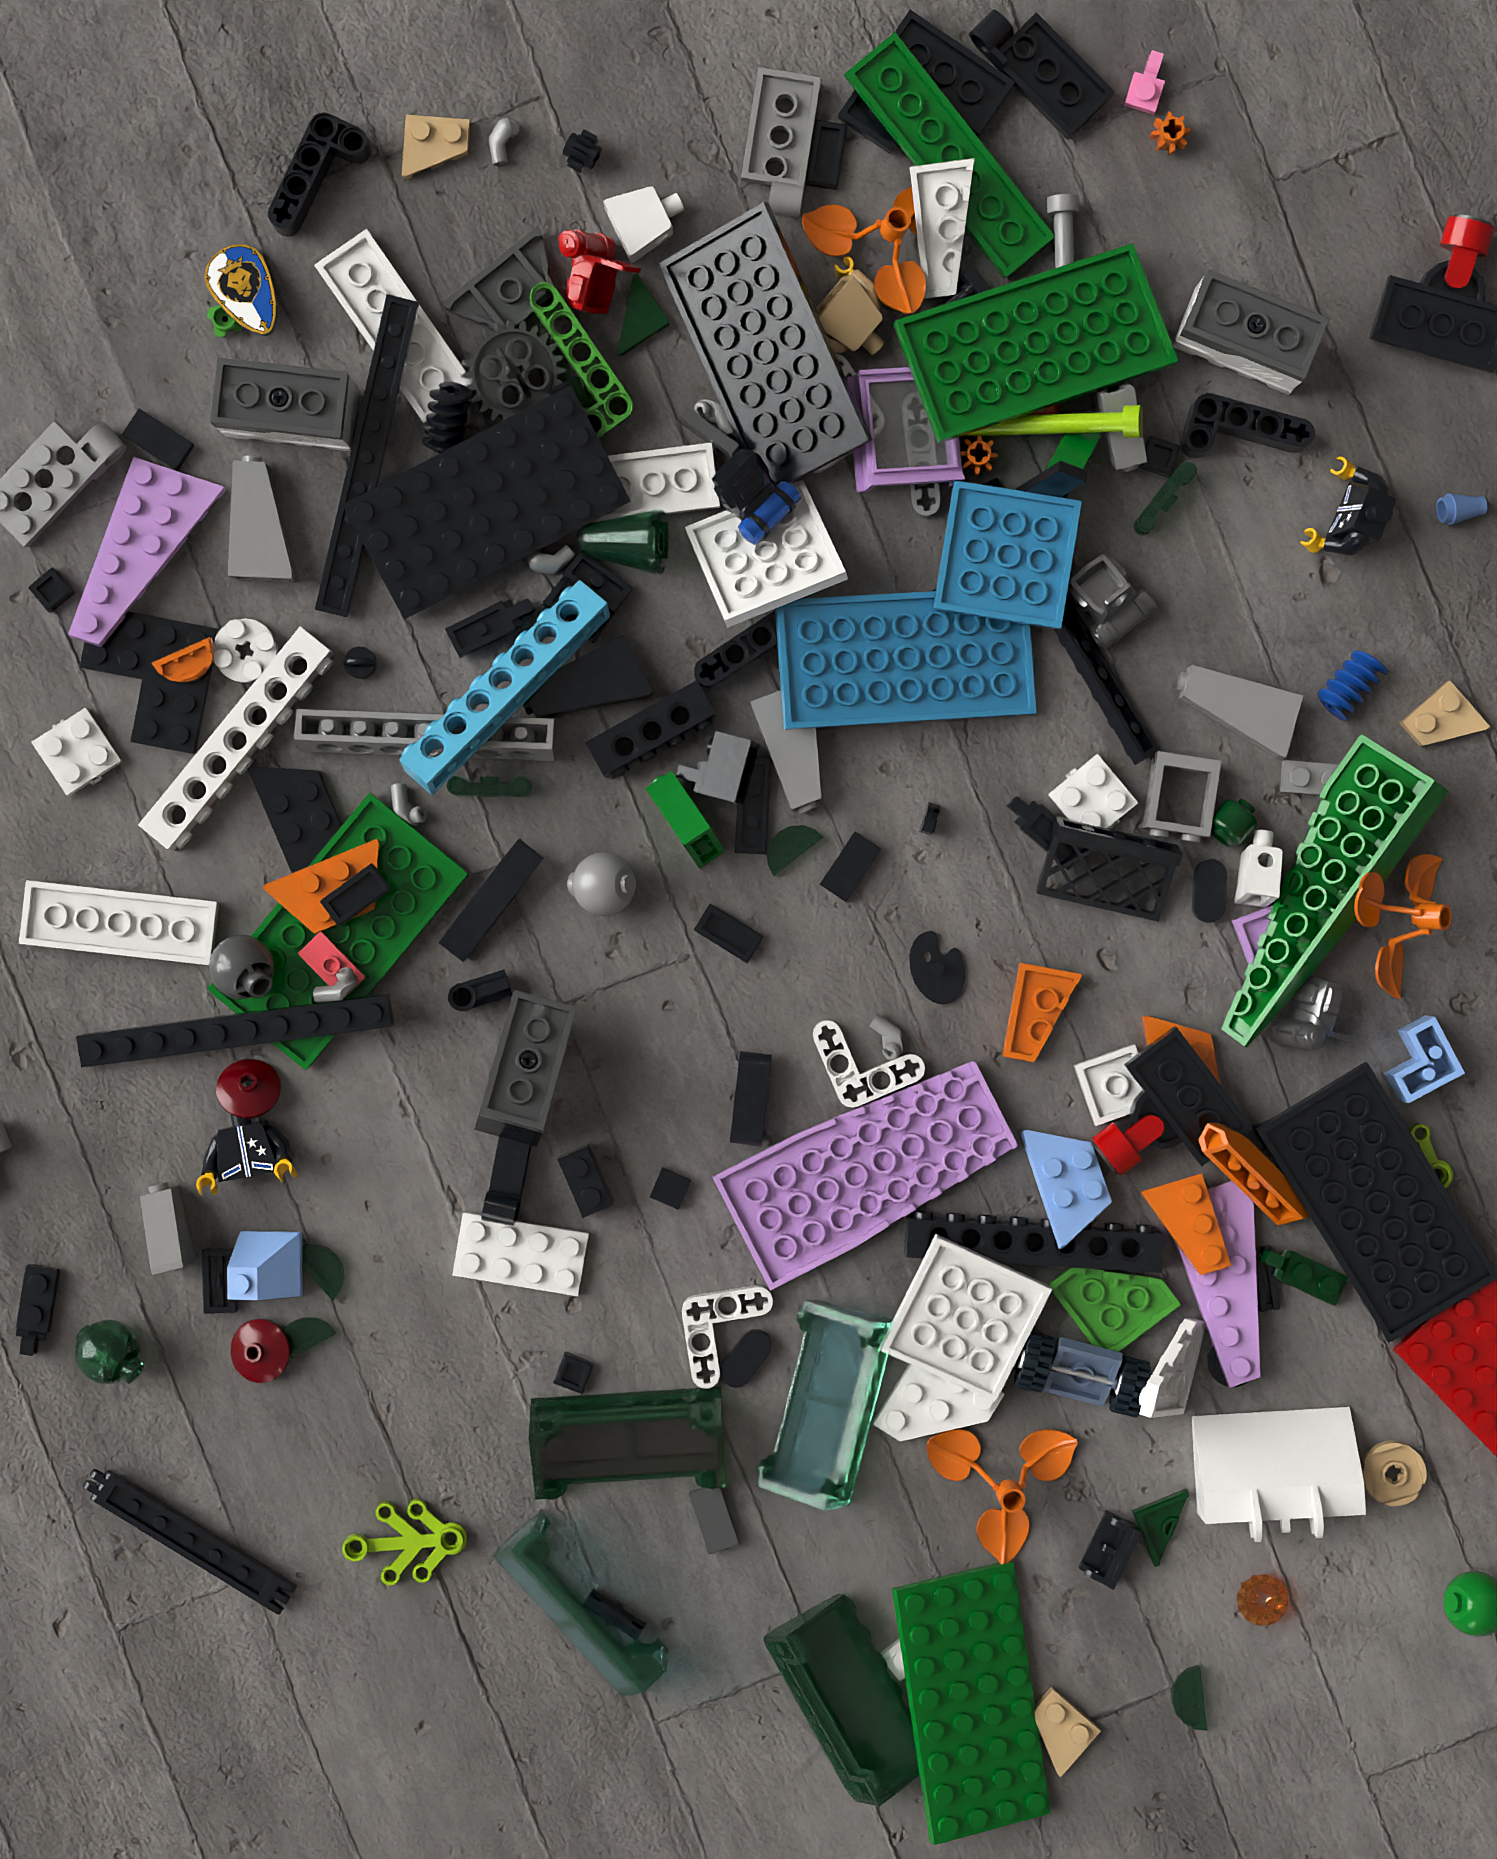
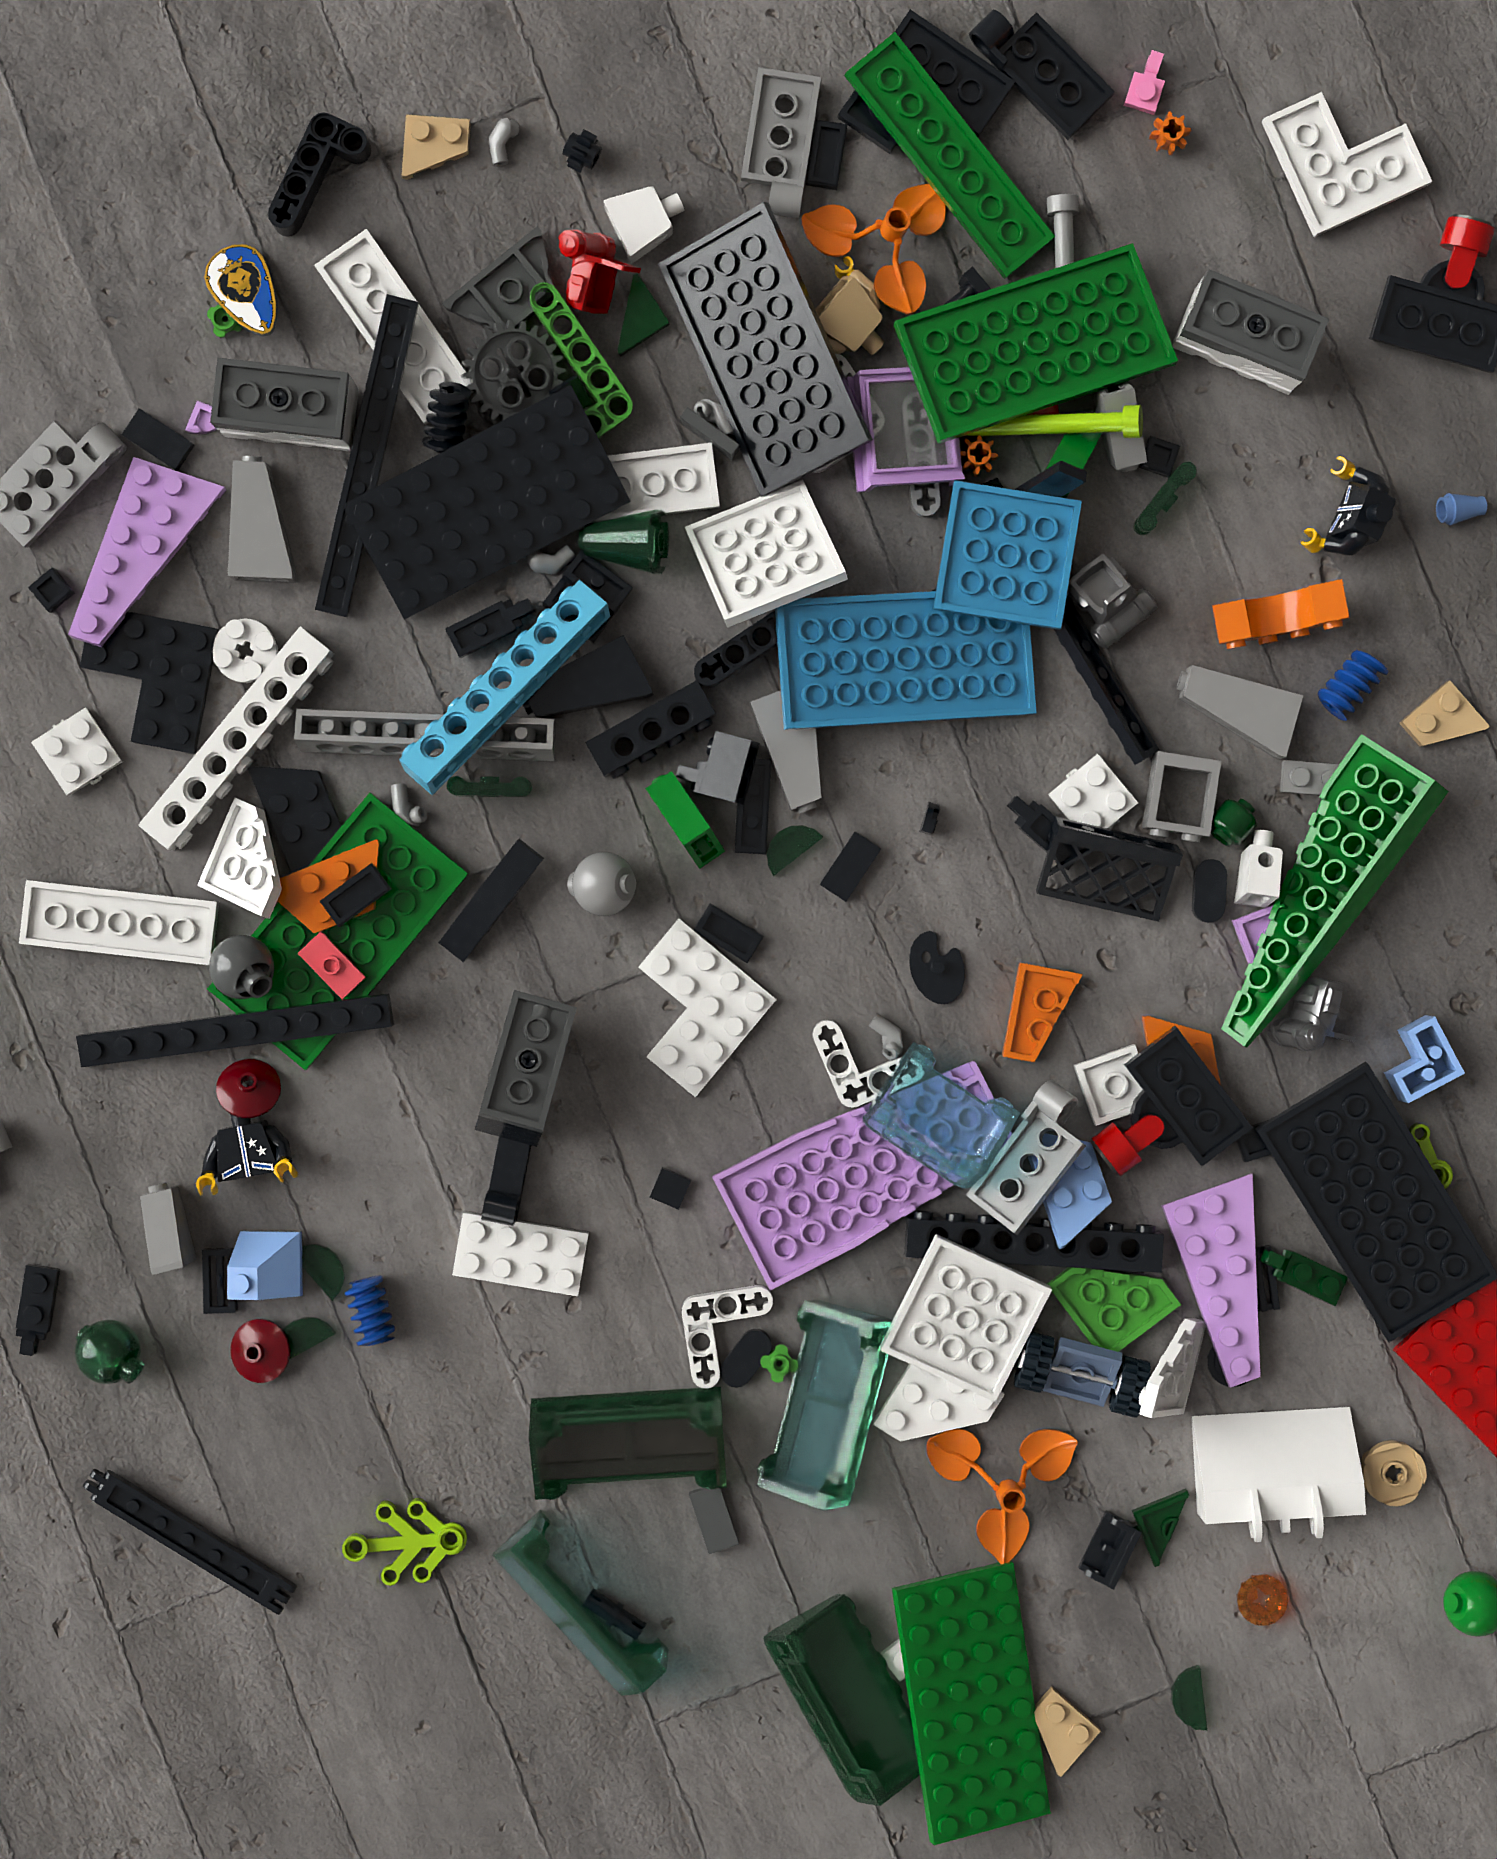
orange tile [152,637,215,683] -> none
light grey arm [313,967,357,1002] -> none
black tile [343,646,377,679] -> none
black piece [448,969,513,1011] -> none
black tile [553,1352,594,1394] -> none
black brick [557,1143,614,1218] -> none
black piece [712,449,801,545] -> none
black beam [730,1051,772,1146] -> none
white wing [910,158,974,299] -> none
orange wing [1140,1173,1231,1275] -> none
black beam [1180,393,1315,458] -> none
orange brick [1198,1123,1310,1226] -> none
orange plant [1354,854,1452,999] -> none
none -> lavender tile [185,401,216,434]
none -> white plate [197,797,282,919]
none -> blue piece [345,1275,395,1346]
none -> white plate [638,919,777,1097]
none -> bright green plate [760,1344,798,1383]
none -> clear light blue windscreen [862,1042,1021,1189]
none -> light grey hinge [966,1080,1086,1235]
none -> orange brick [1212,579,1349,650]
none -> white plate [1262,92,1432,237]

